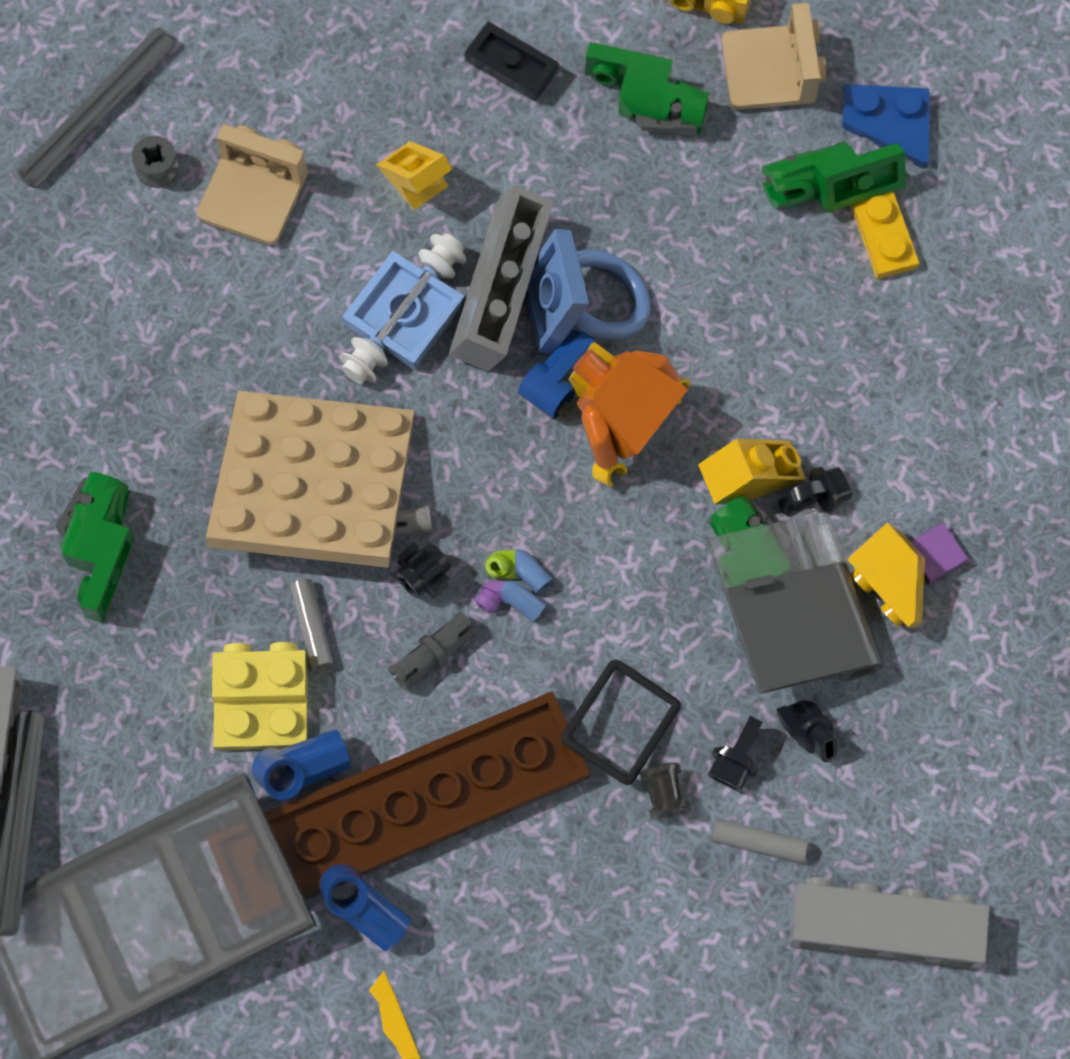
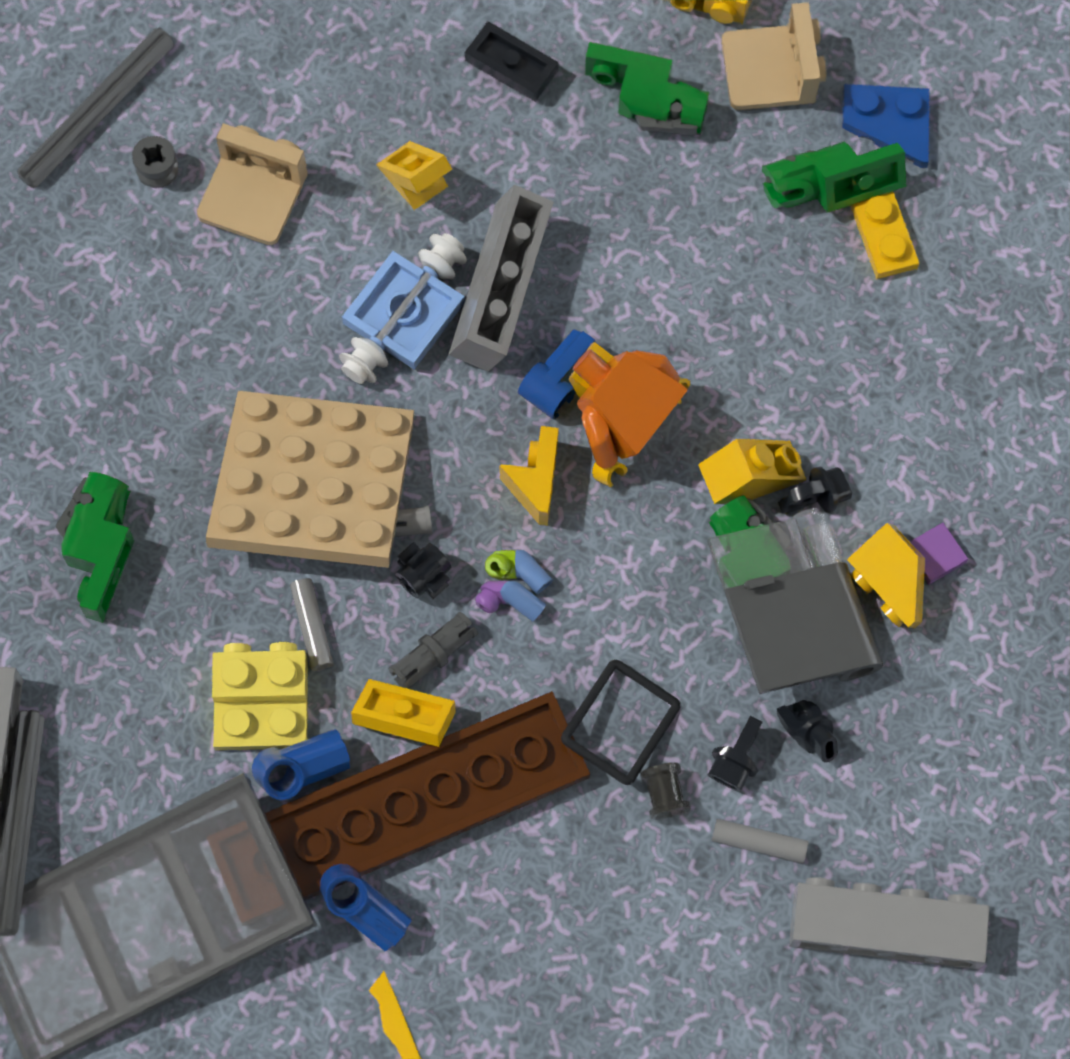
medium blue tile [525,229,651,353] -> none
none -> yellow plate [351,679,456,747]
none -> yellow slope [499,426,559,526]

